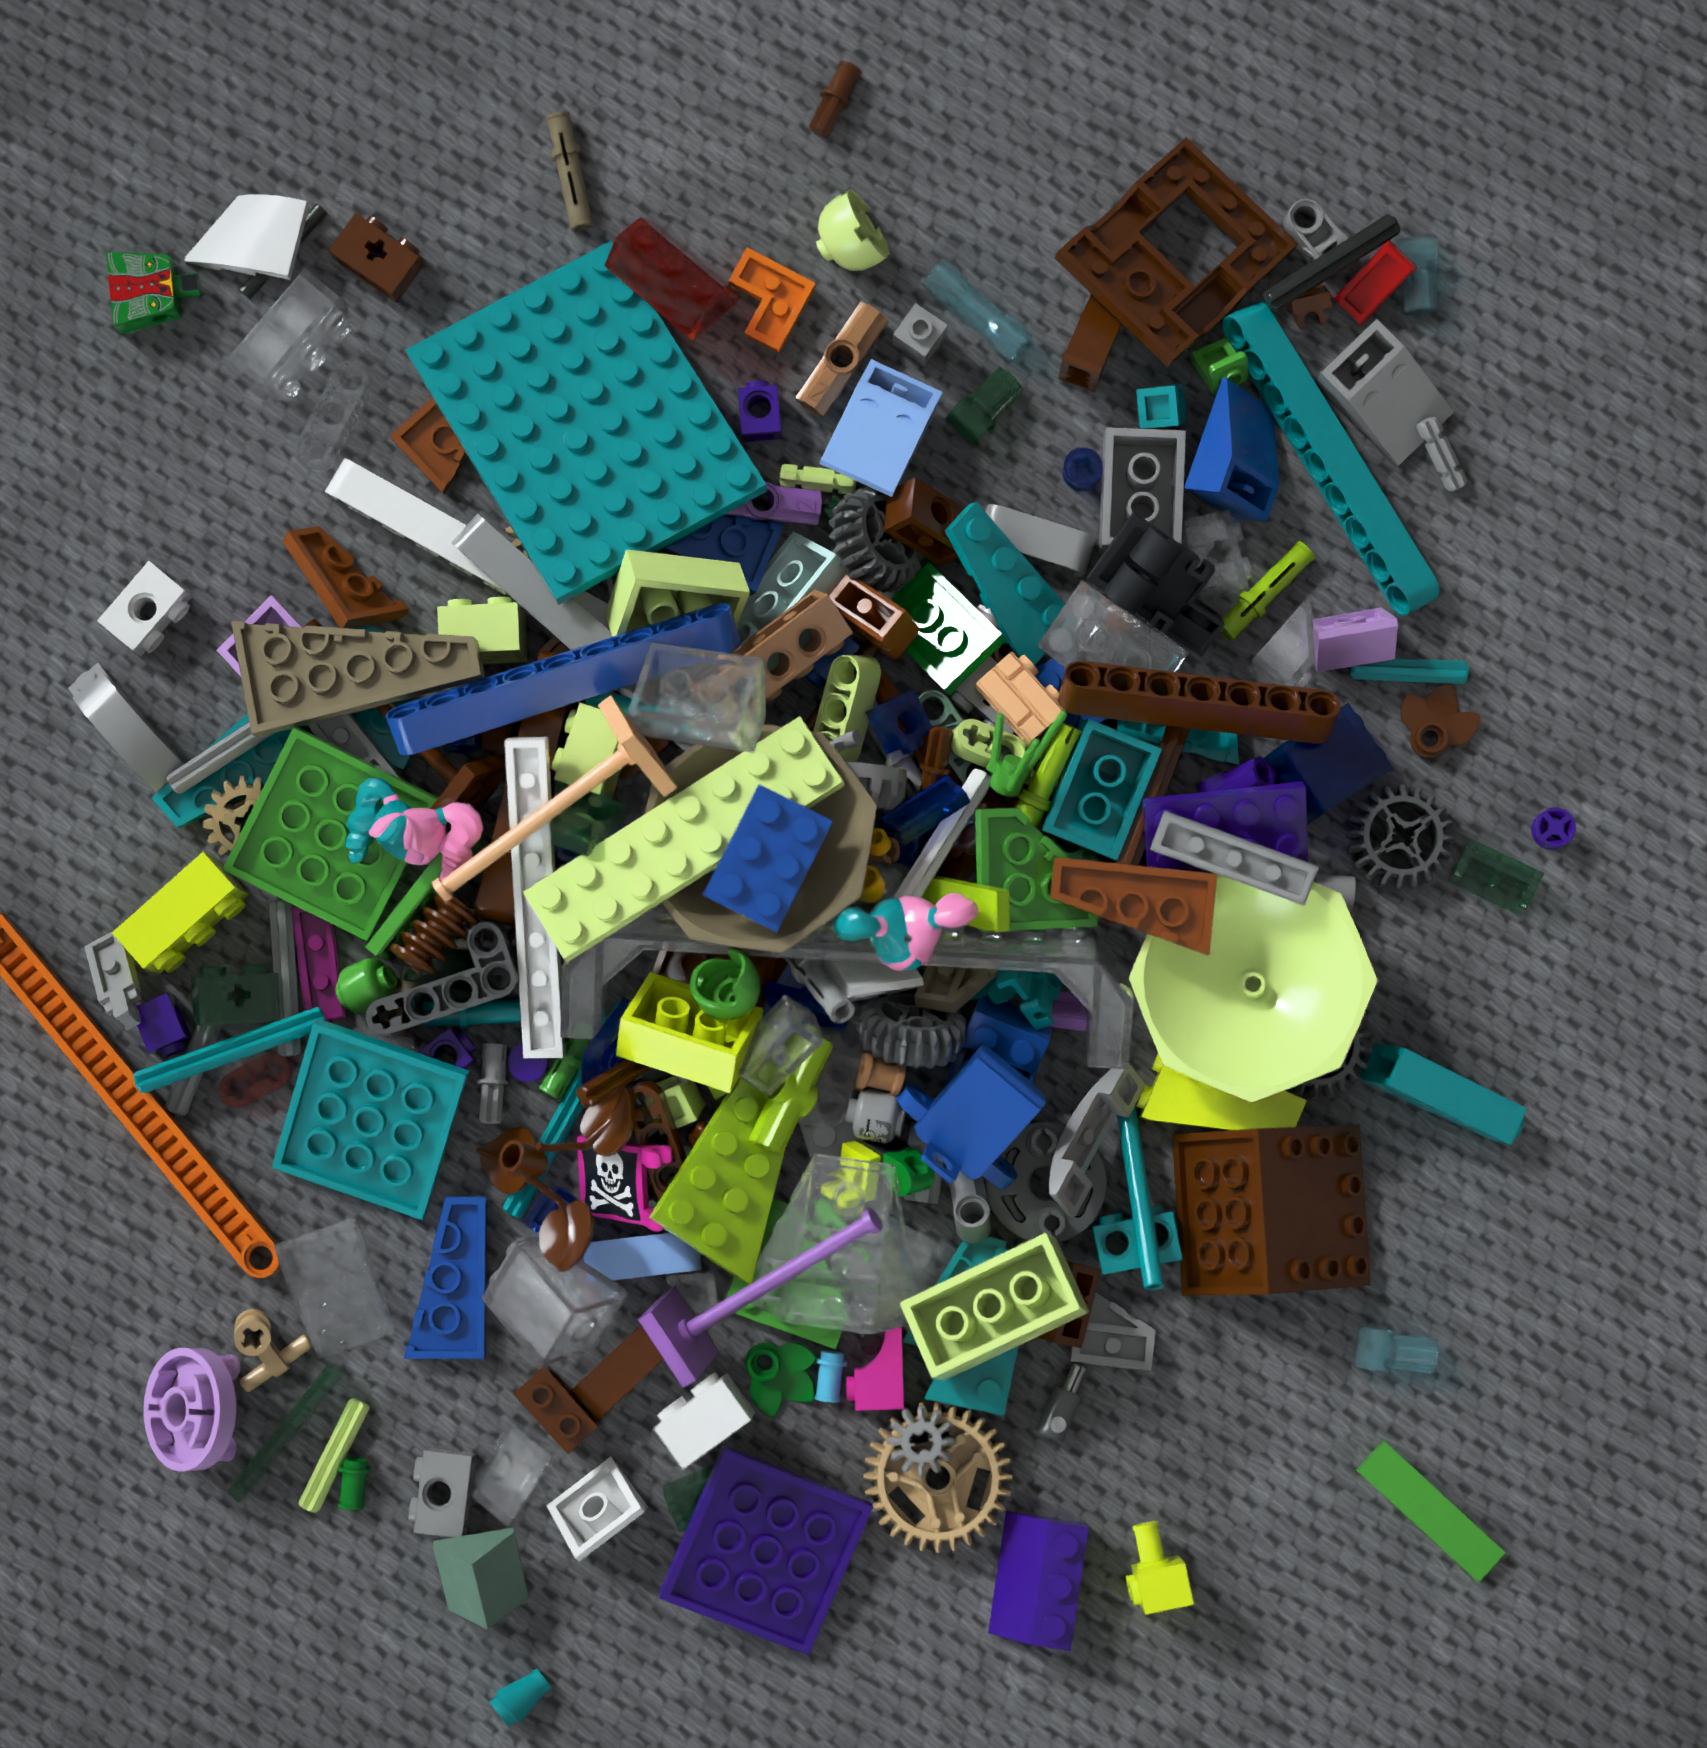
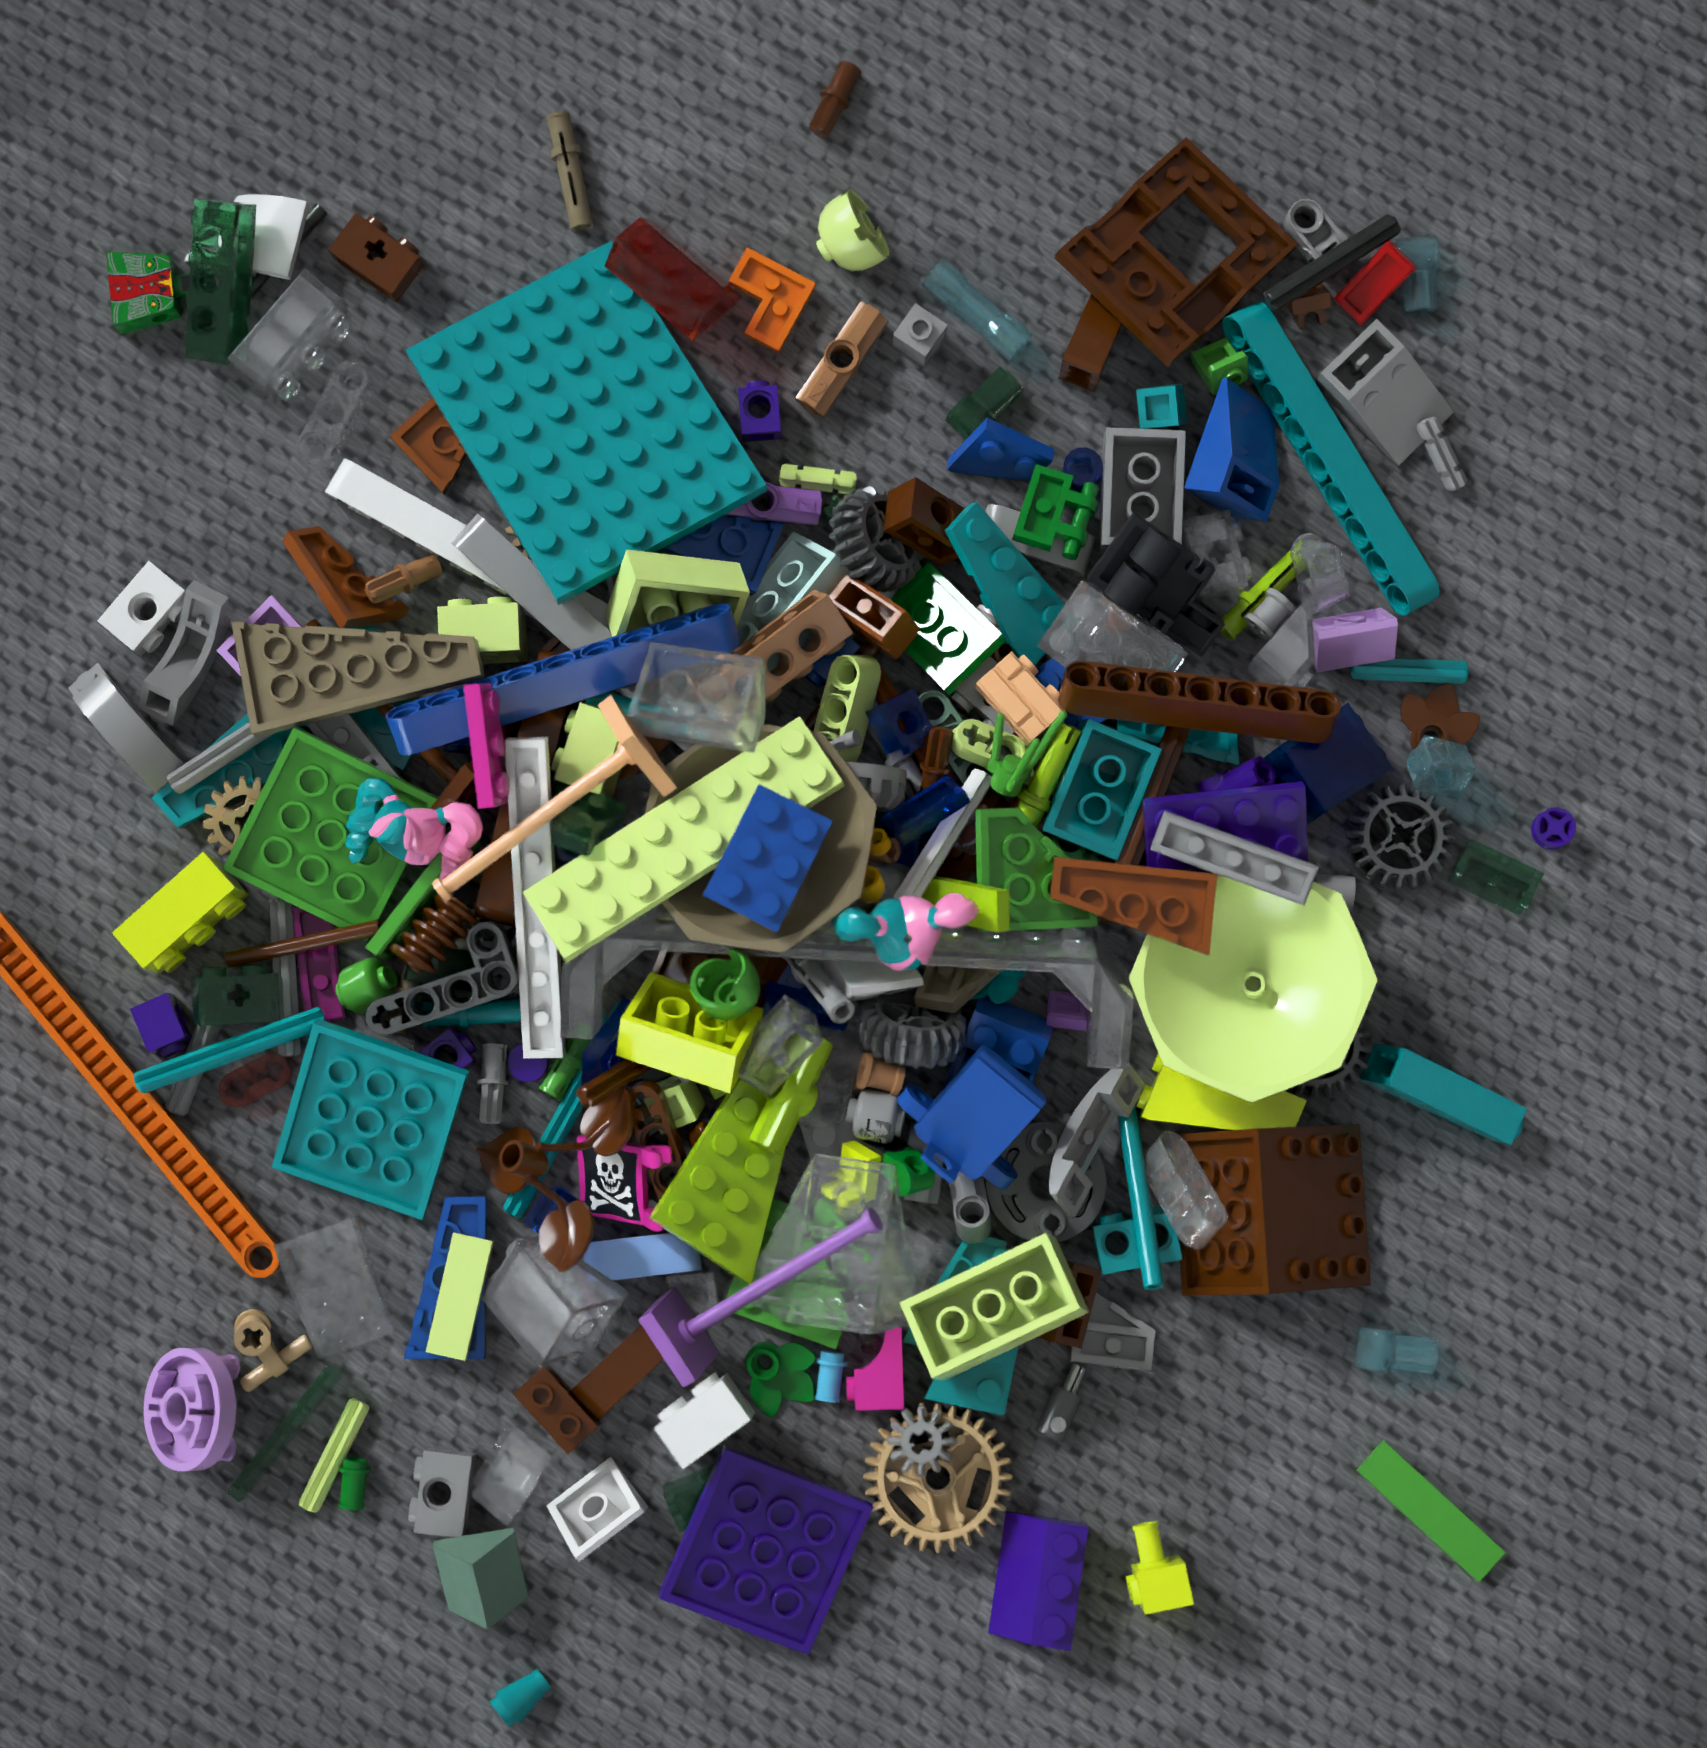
light grey hinge [84,930,142,1030] -> none
light blue slope [819,359,943,497] -> none
teal piece [996,954,1062,1030] -> none
none -> light grey arch [138,580,231,726]
none -> clear green brick [184,199,257,364]
none -> reddish brown piece [225,919,382,968]
none -> medium nougat axle [364,553,442,604]
none -> yellowish green tile [426,1232,494,1361]
none -> dark pink wing [464,682,509,809]
none -> blue wing [947,418,1054,481]
none -> green plate [1012,464,1099,560]
none -> clear beam [1144,1131,1228,1249]
none -> light grey bush [1243,588,1296,641]
none -> clear piece [1291,533,1350,615]
none -> clear light blue brick [1406,735,1476,800]

